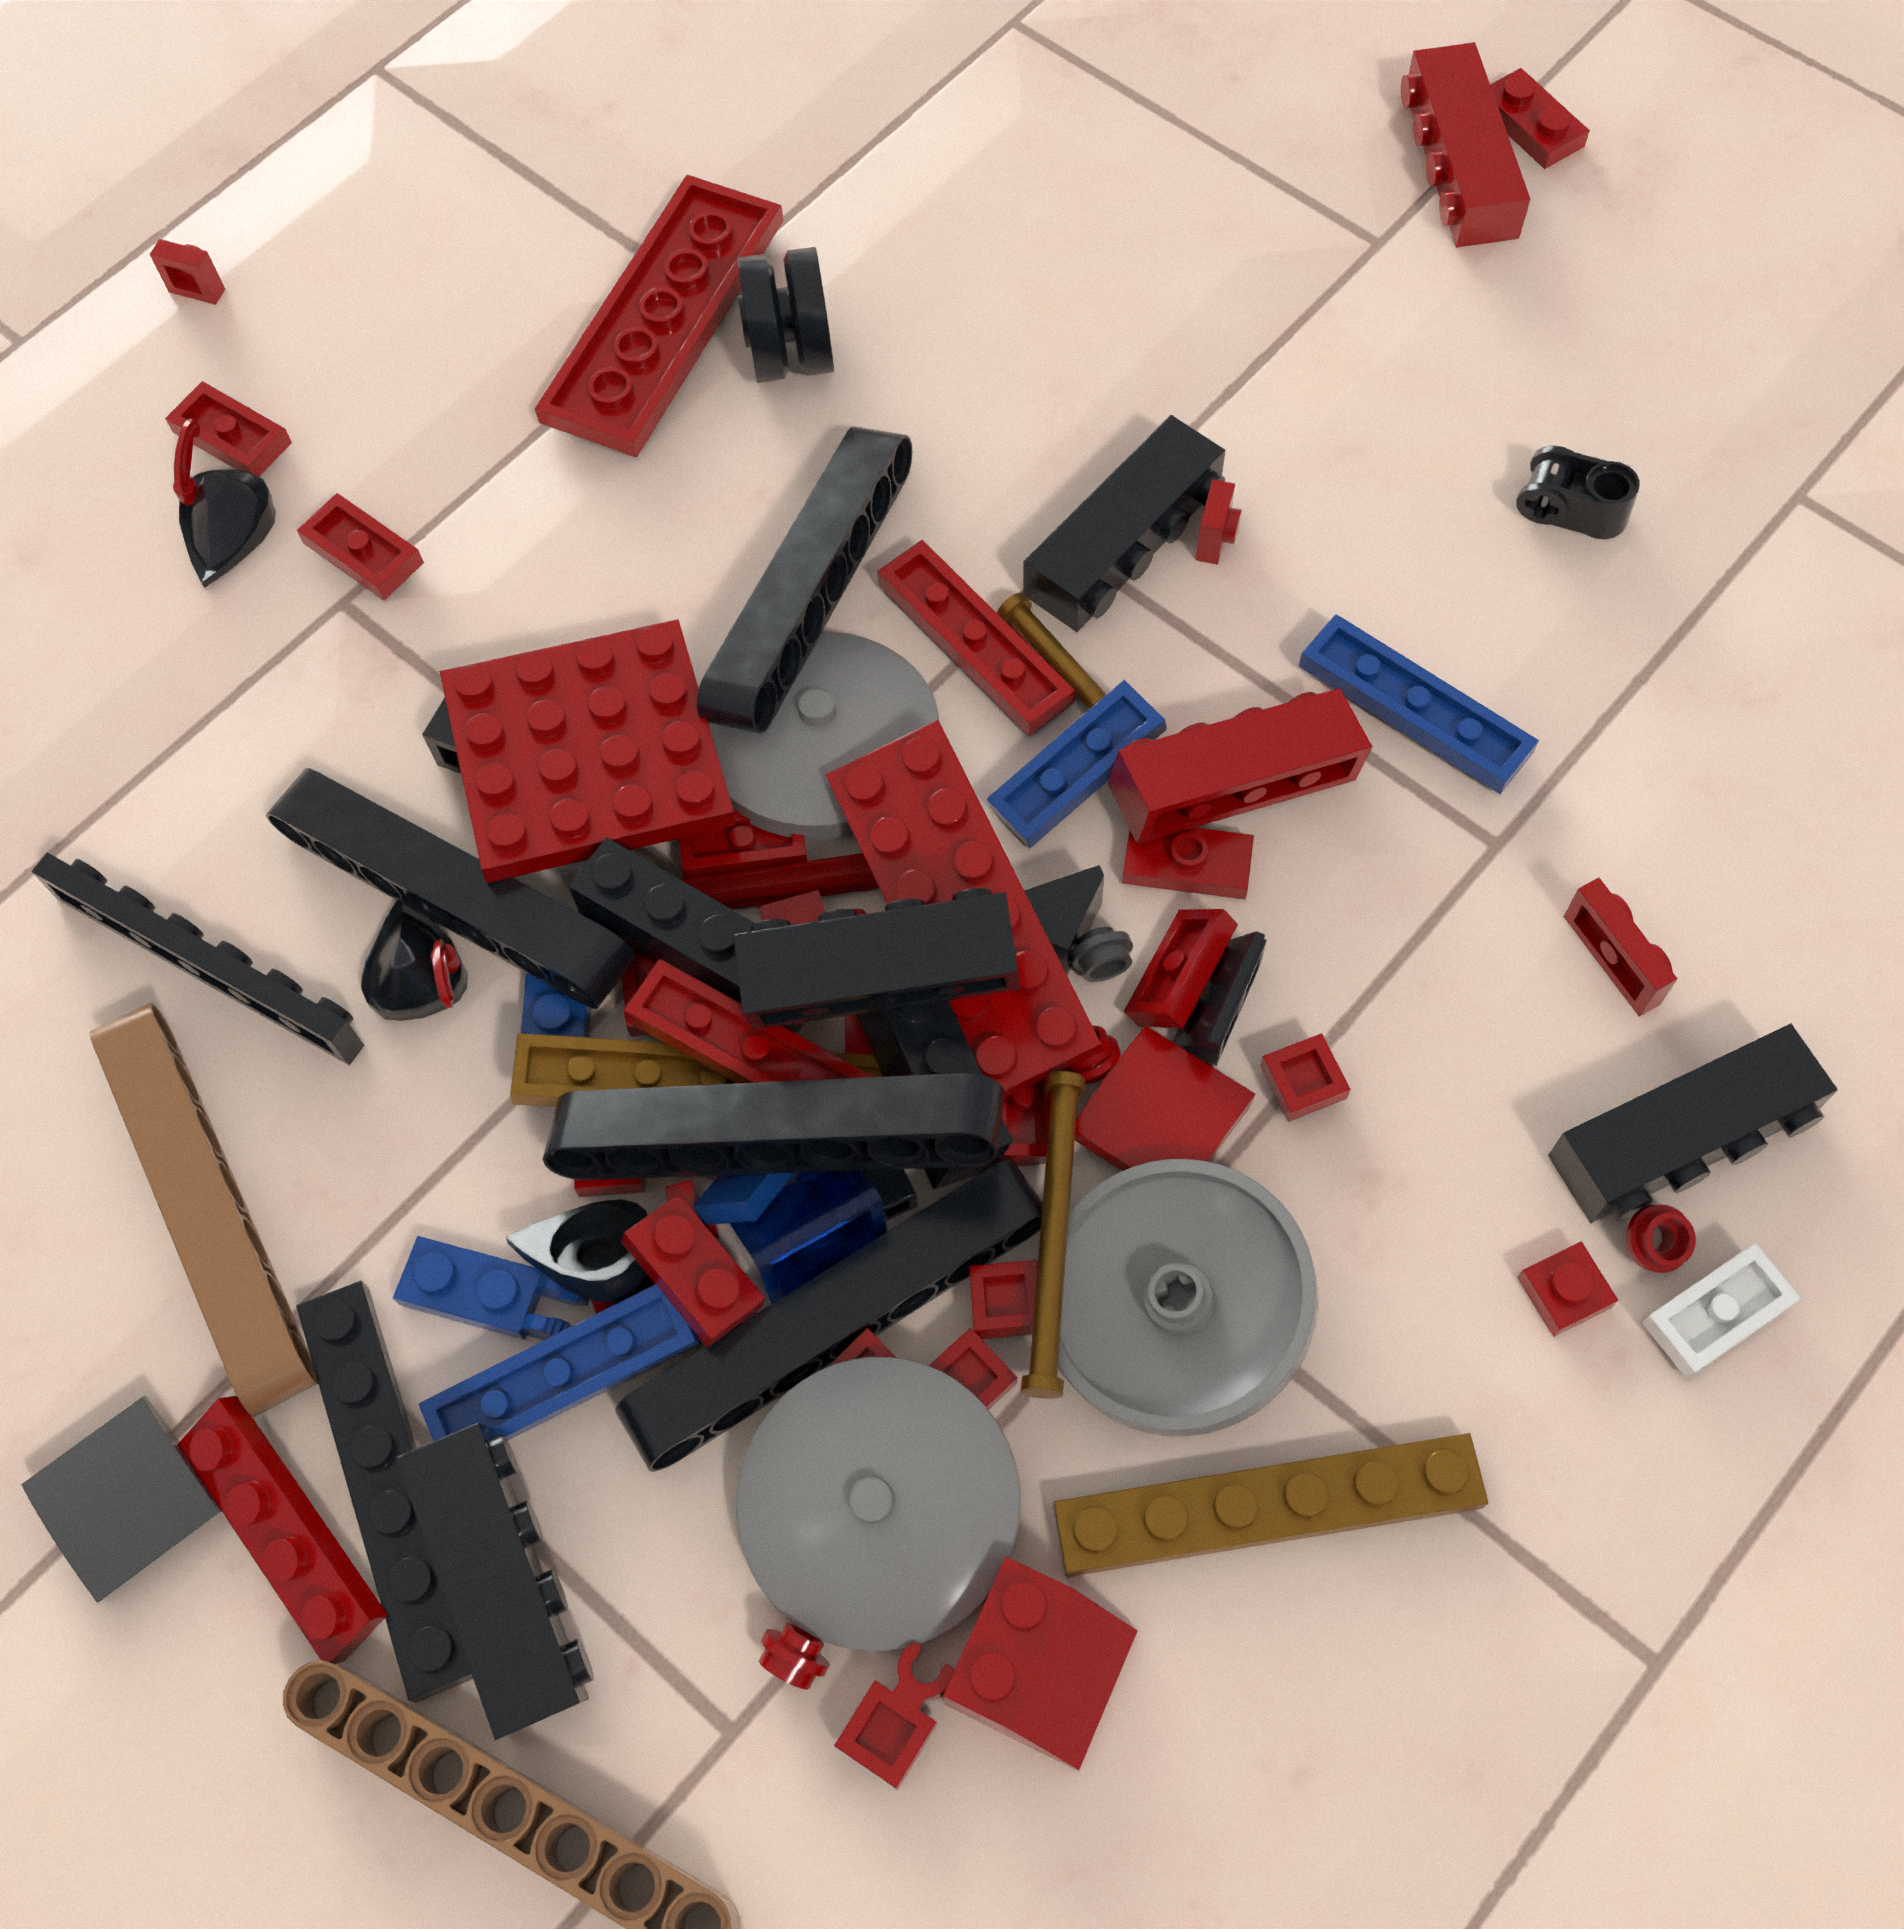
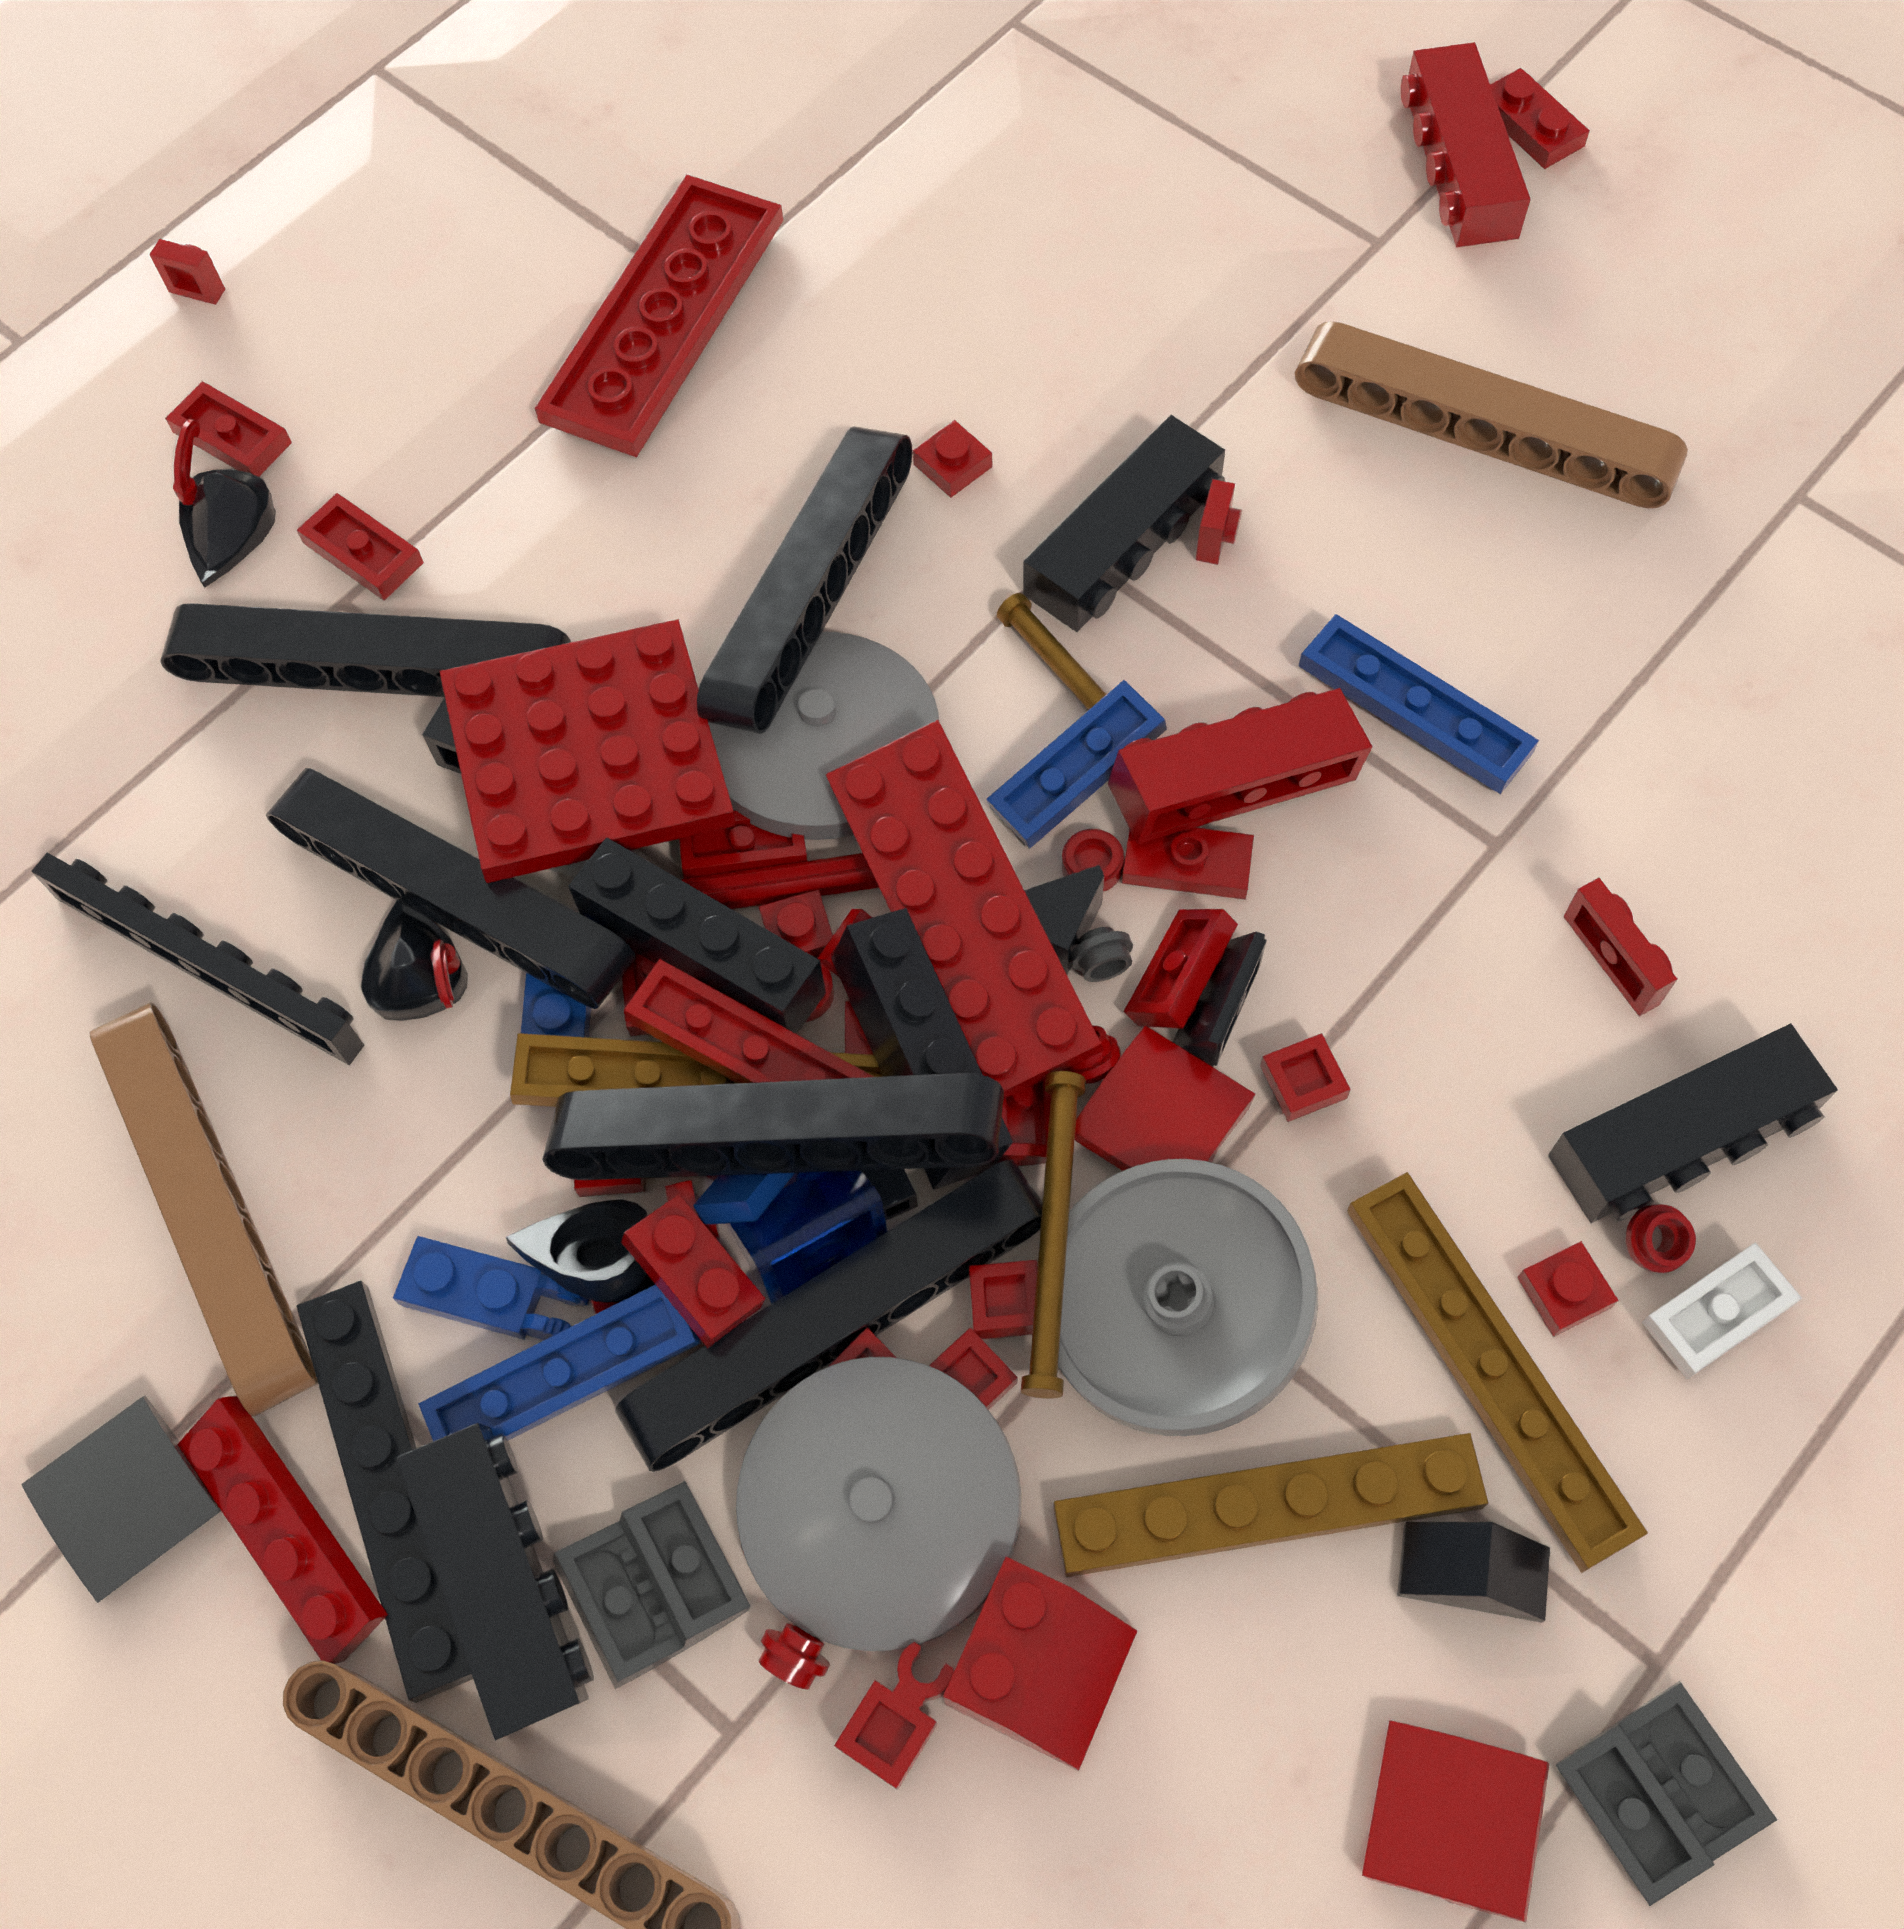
black brick [733,888,1021,1030] -> none
black wheel [737,246,834,383] -> none
red plate [877,540,1075,736] -> none
black piece [1516,445,1640,540] -> none
none -> black beam [160,603,571,697]
none -> dark grey slope [553,1481,751,1689]
none -> red plate [913,420,993,498]
none -> red tile [1062,829,1124,892]
none -> medium nougat beam [1294,321,1688,508]
none -> pearl gold plate [1347,1172,1648,1573]
none -> red slope [1362,1720,1550,1923]
none -> black slope [1397,1522,1550,1623]
none -> dark grey slope [1556,1681,1777,1906]

